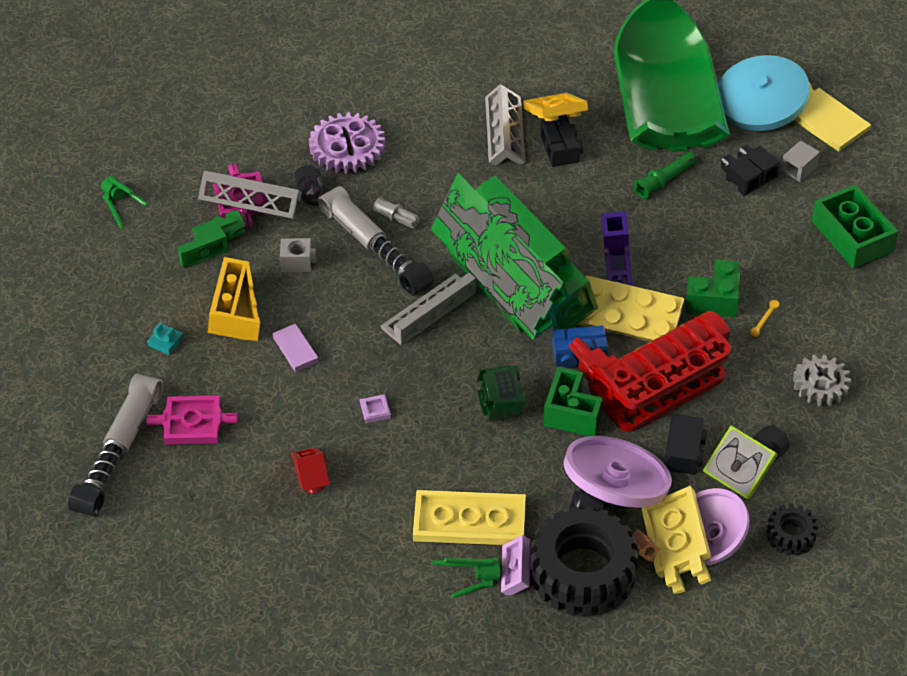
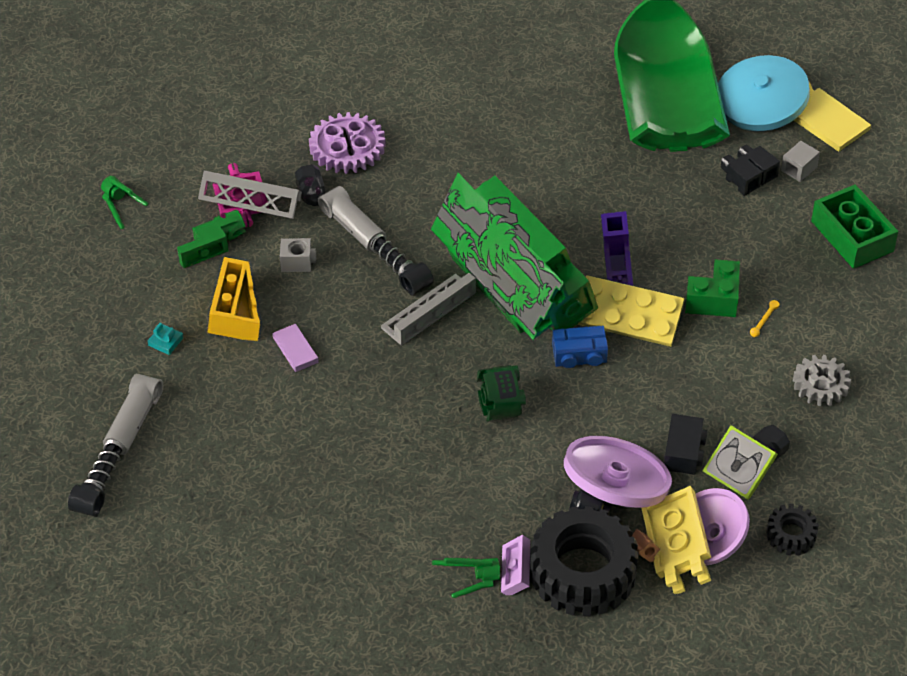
dark pink plate [147,395,238,445] -> none
red slope [291,447,330,493] -> none
lavender tile [360,394,391,423] -> none
light grey axle [373,197,419,228] -> none
light yellow plate [413,490,526,545] -> none
light grey fence [485,84,526,165] -> none
yellow plate [523,93,588,121] -> none
black brick [540,115,583,167] -> none
green brick [544,367,603,436] -> none
red piece [569,311,731,432] -> none
green pin [633,152,697,200] -> none

